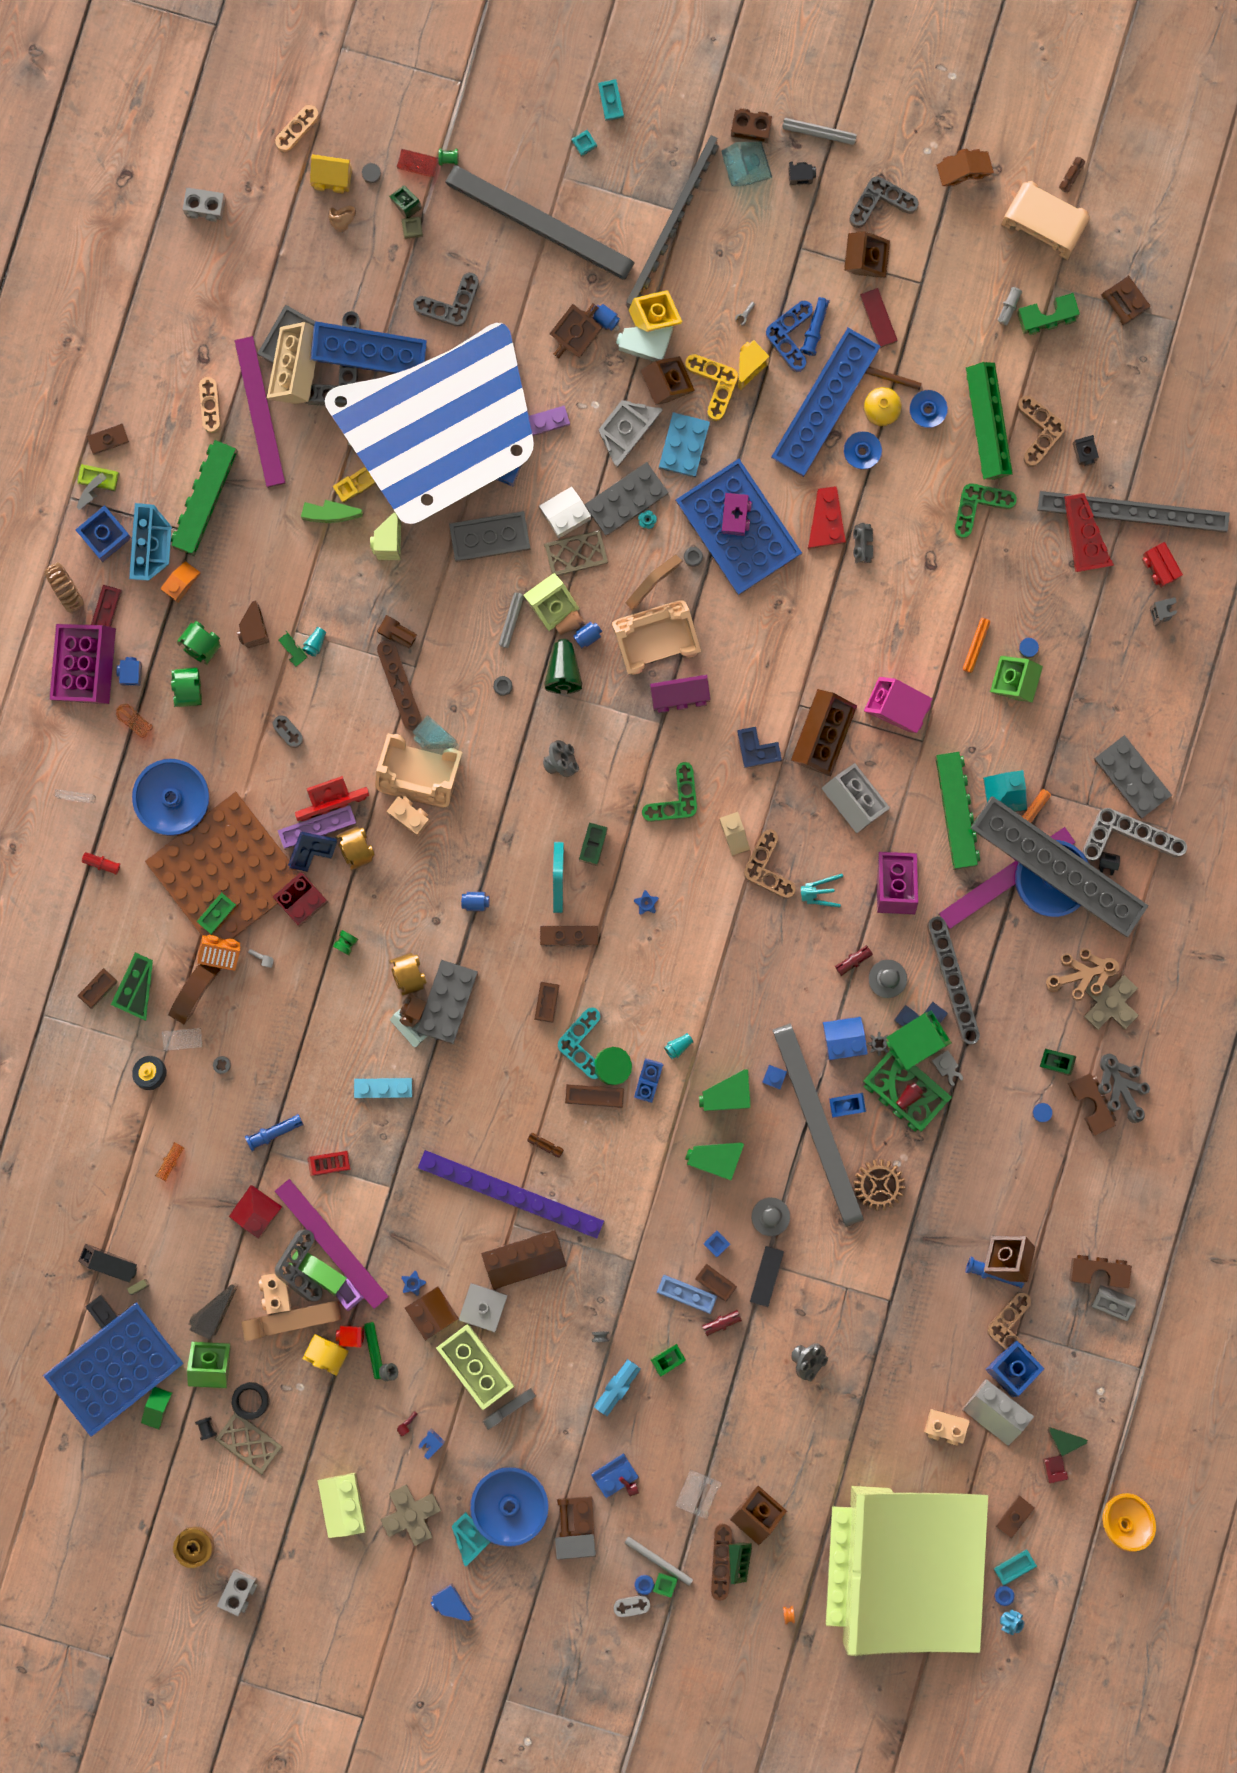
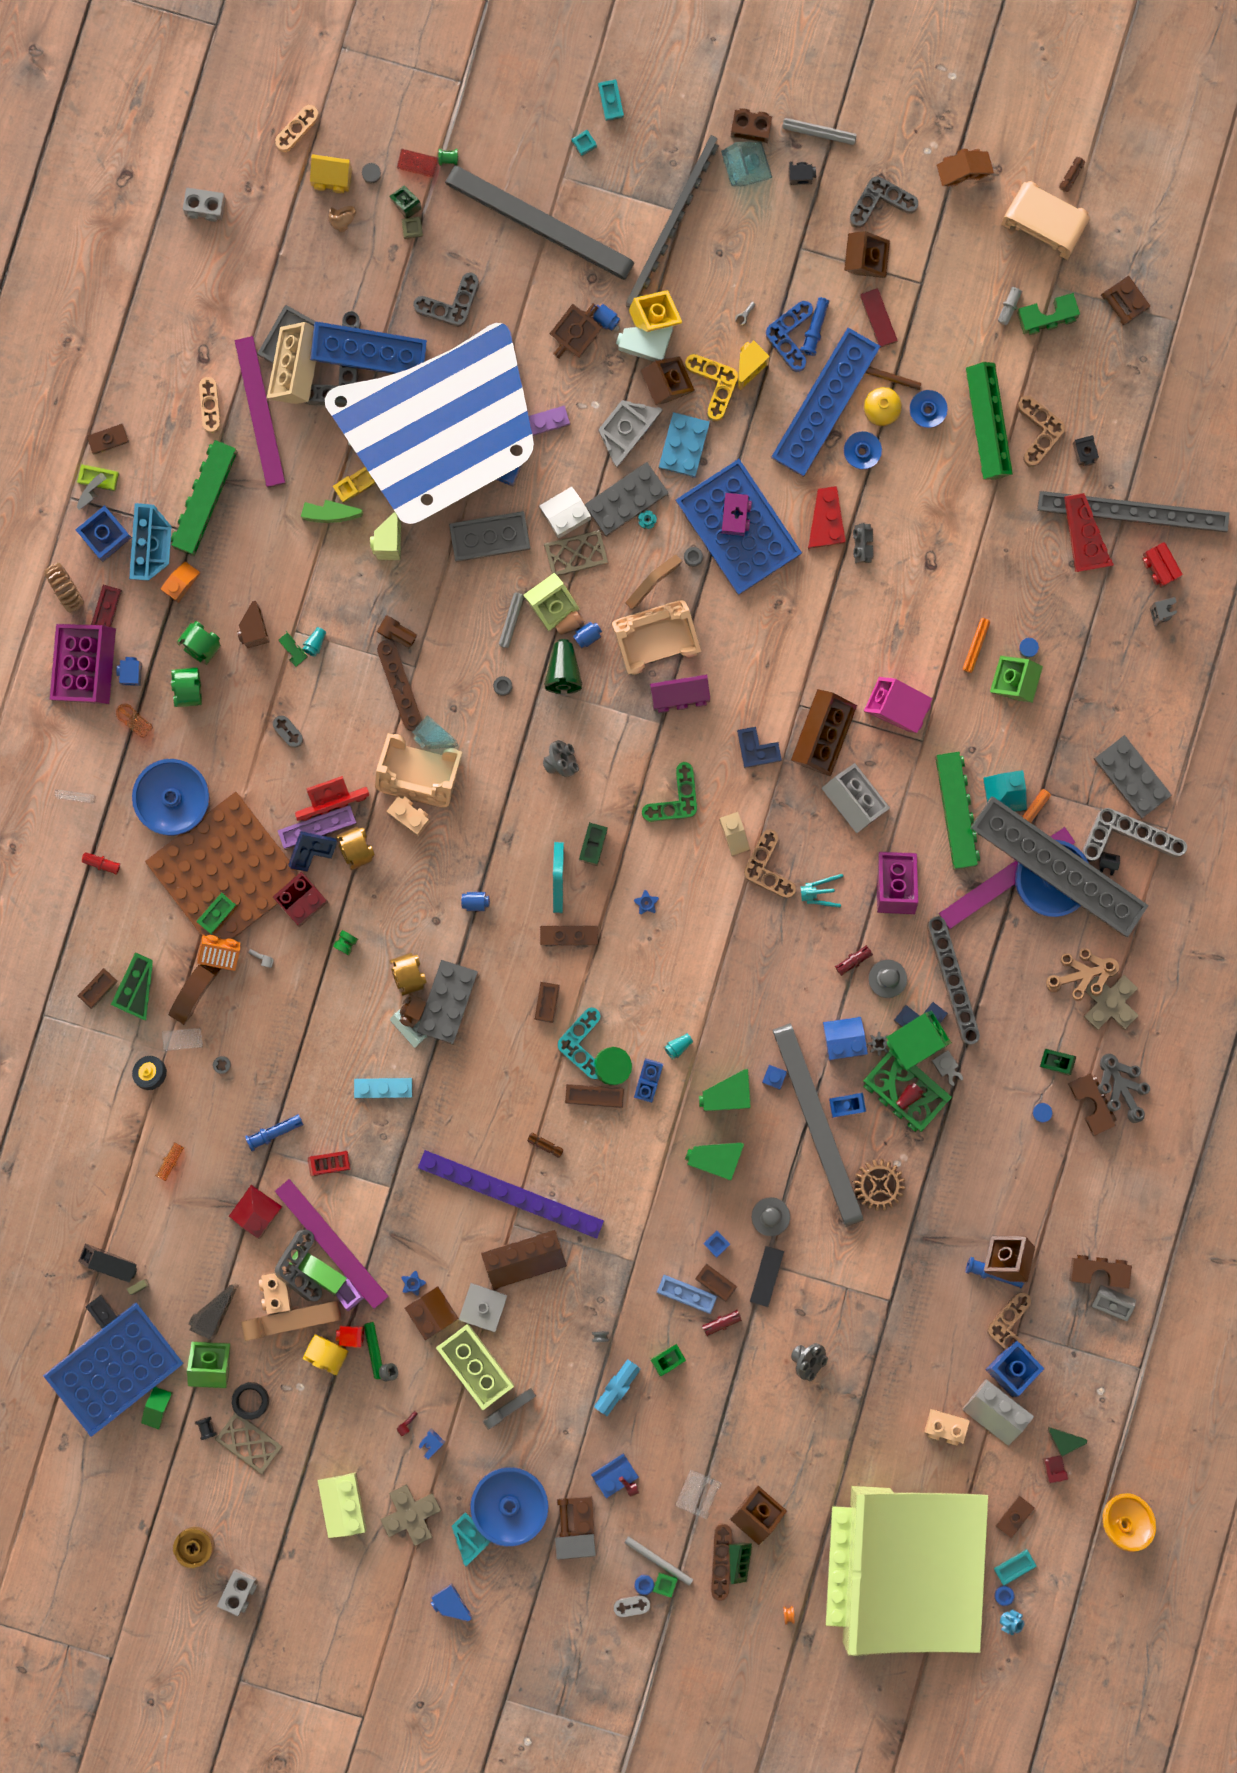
green beam [954,483,1017,539] -> none

